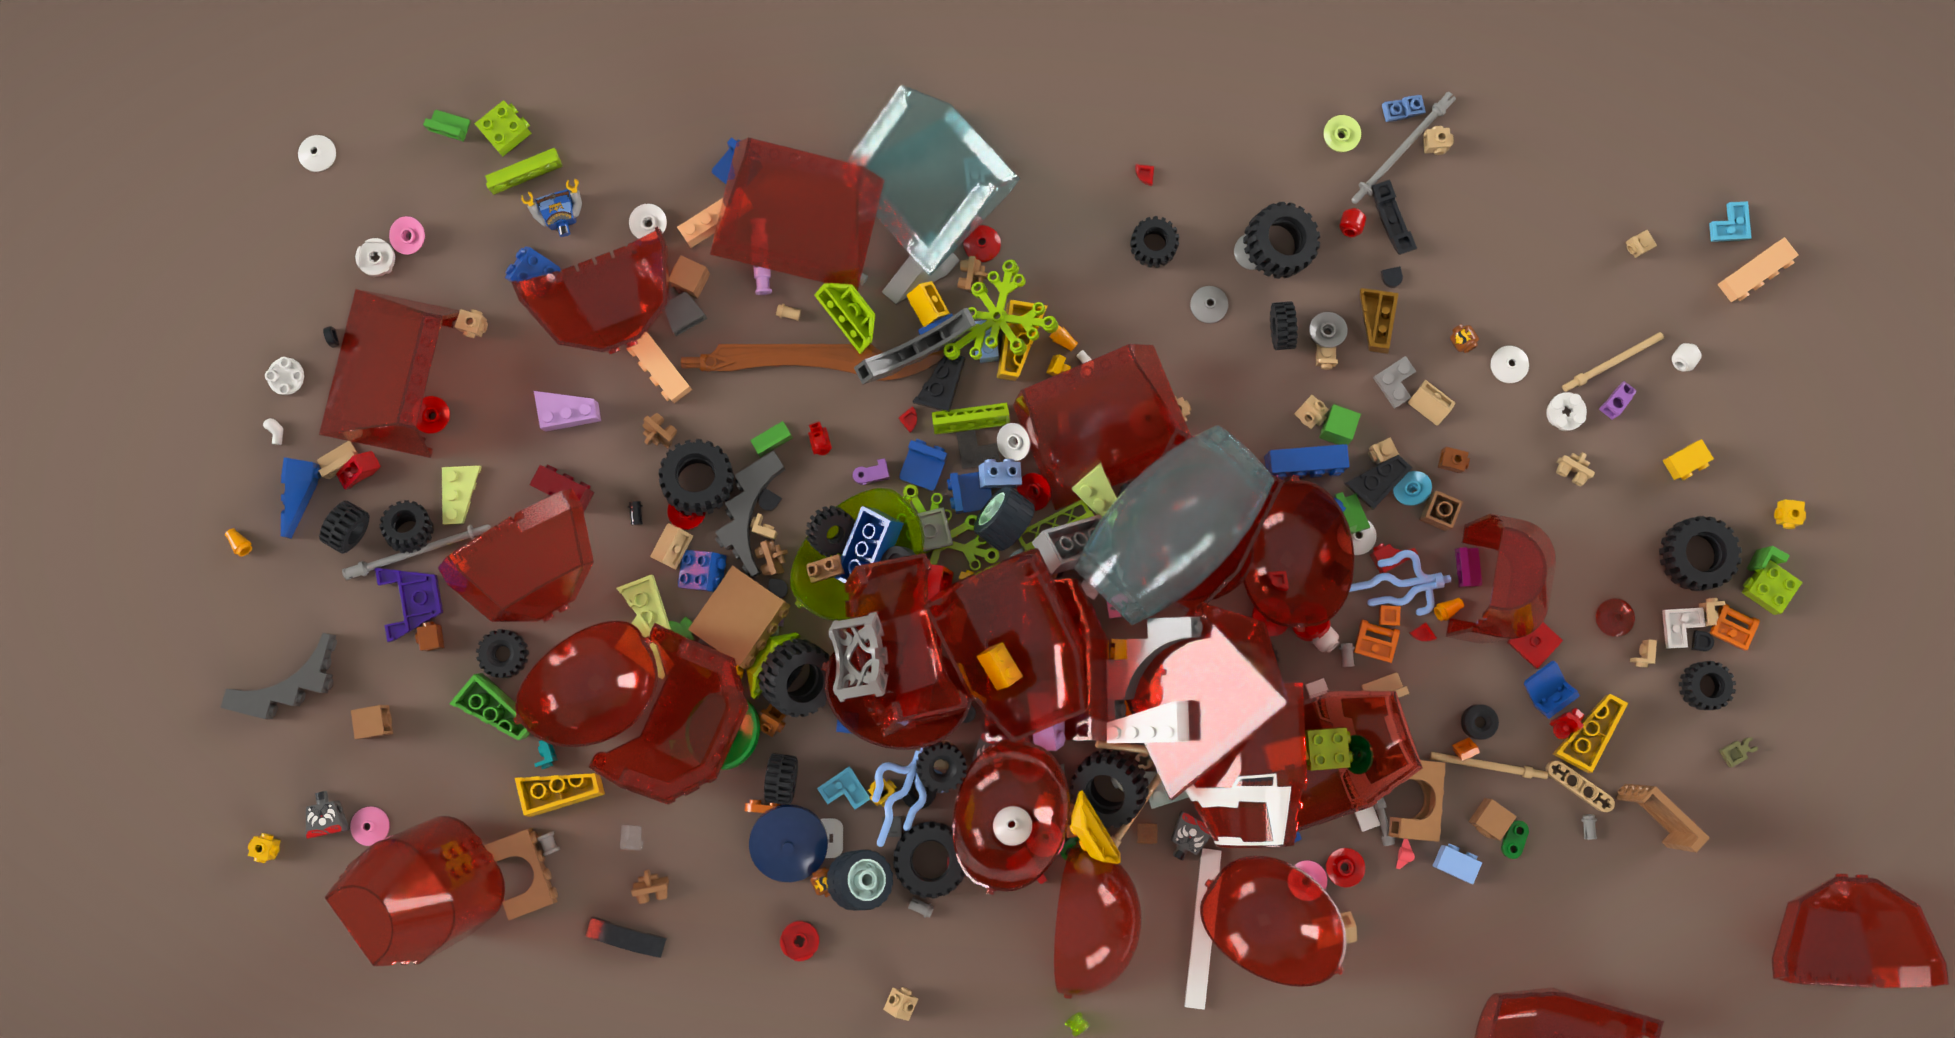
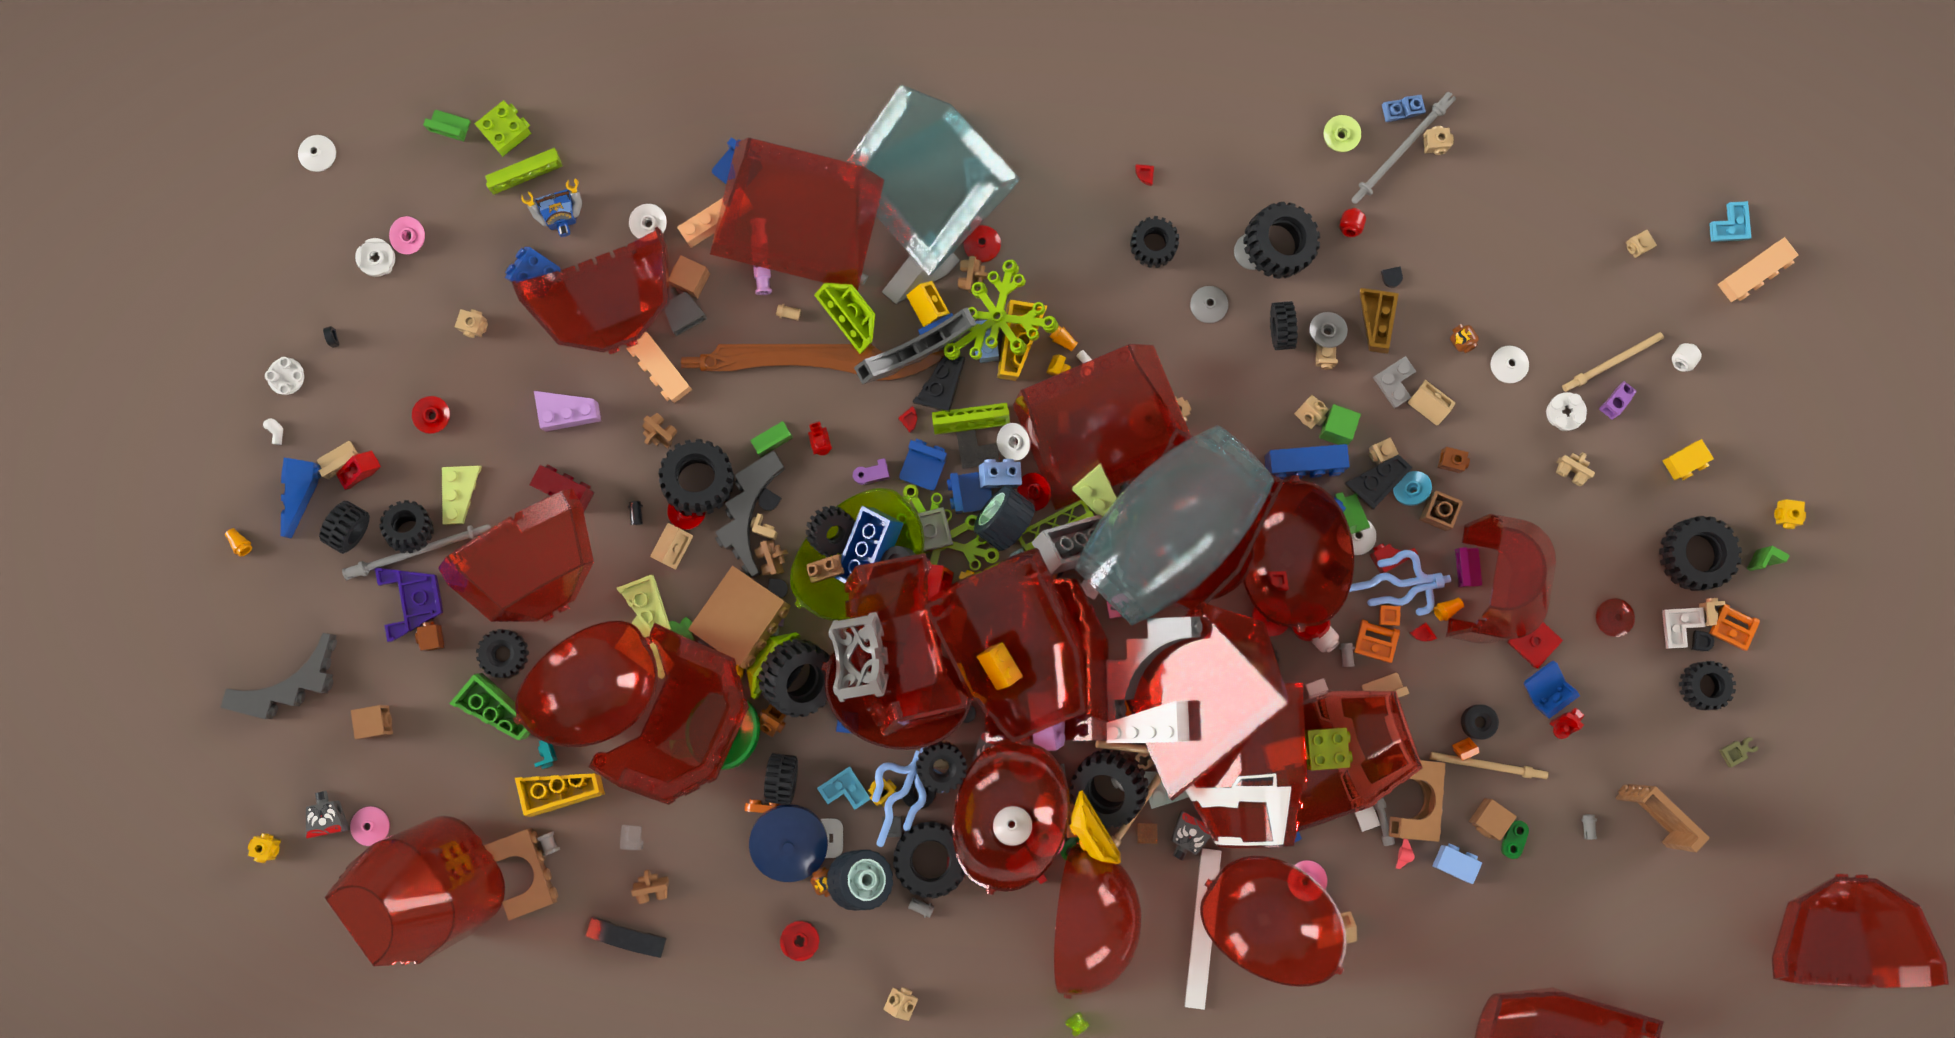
clear red windscreen [319,289,460,458] -> none
blue bracket [678,550,727,592] -> none
yellow brick [1110,639,1127,659] -> none
red dish [1326,848,1365,888] -> none
dark green dish [1347,735,1373,774] -> none
black slope [1372,179,1417,255] -> none
tan beam [1546,761,1615,812] -> none
yellow wedge [1553,694,1628,773] -> none
tan bracket [1630,640,1657,667] -> none
lime brick [1741,560,1803,615] -> none

